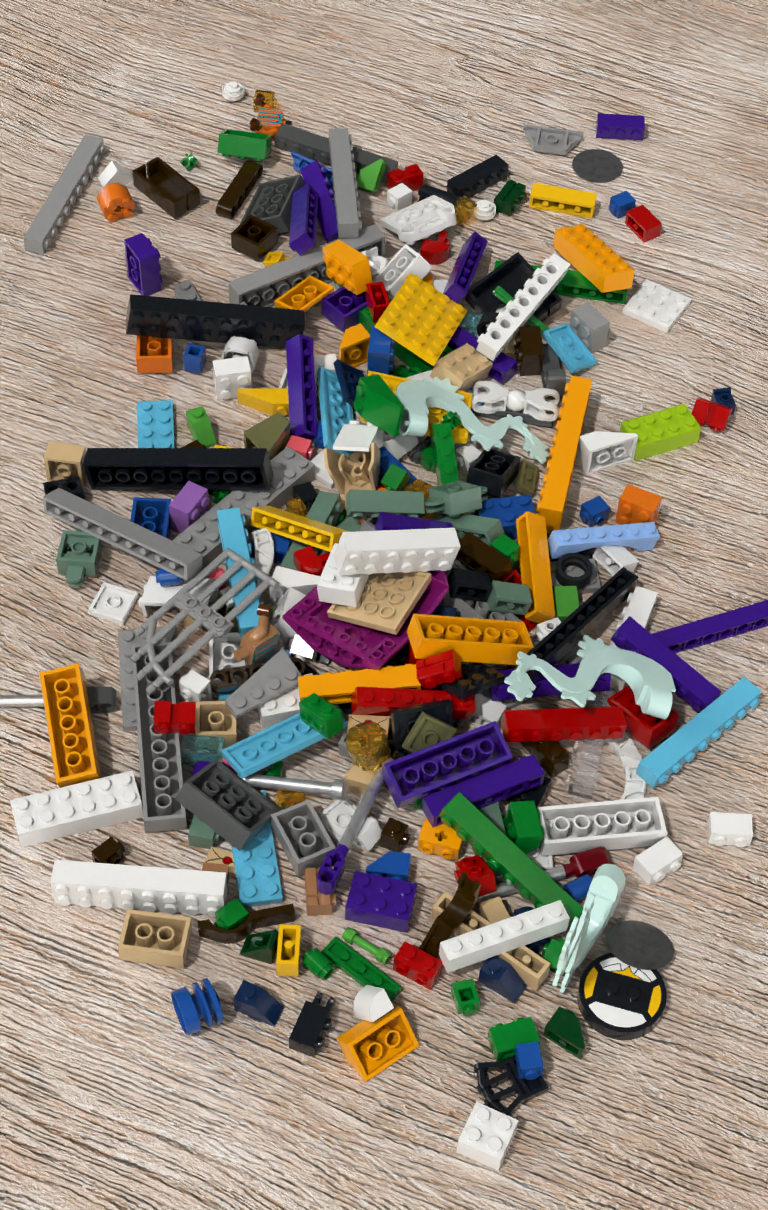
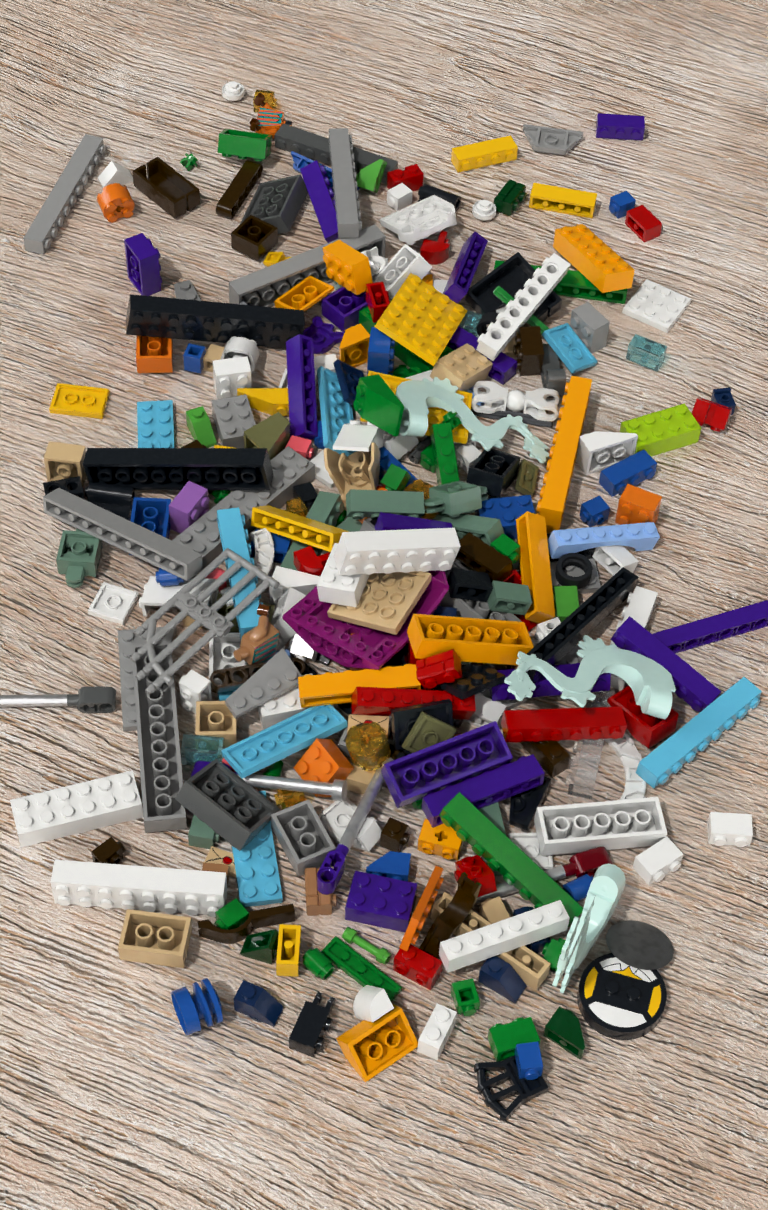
light orange brick [39,663,102,788] -> none
red brick [153,701,197,735] -> none
dark purple brick [289,183,318,255] -> none
green brick [299,693,344,739] -> none
black brick [447,155,509,202] -> none
clear yellow brick [455,195,477,225] -> none
white brick [456,1102,519,1171] -> none
green slope [503,801,545,854] -> none
flat silver sticker [572,149,623,183] -> none
none -> yellow tile [49,383,110,419]
none -> black door [85,482,135,520]
none -> tan brick [203,344,226,372]
none -> light grey brick [211,394,256,448]
none -> orange brick [293,738,354,797]
none -> dark purple tile [303,316,345,354]
none -> orange plate [399,866,444,951]
none -> white brick [417,1003,457,1061]
none -> yellow brick [451,135,518,173]
none -> blue brick [599,449,657,497]
none -> clear light blue brick [626,334,667,372]

